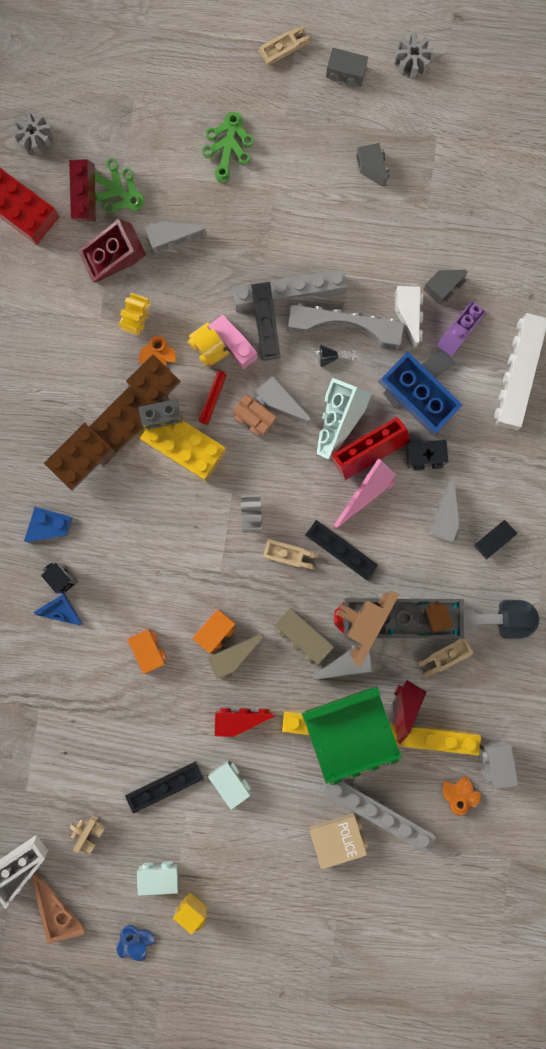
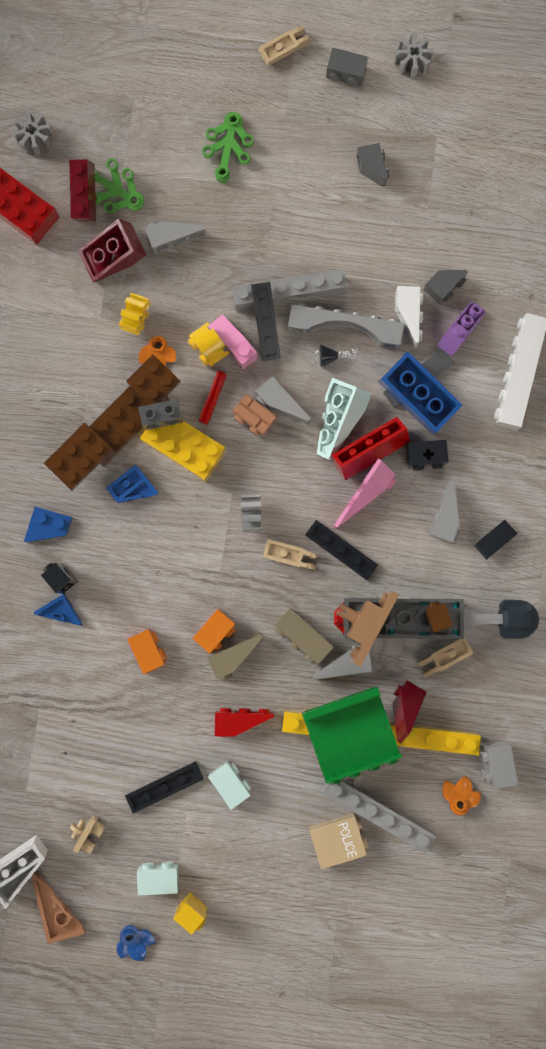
none -> blue wing [106,464,159,504]

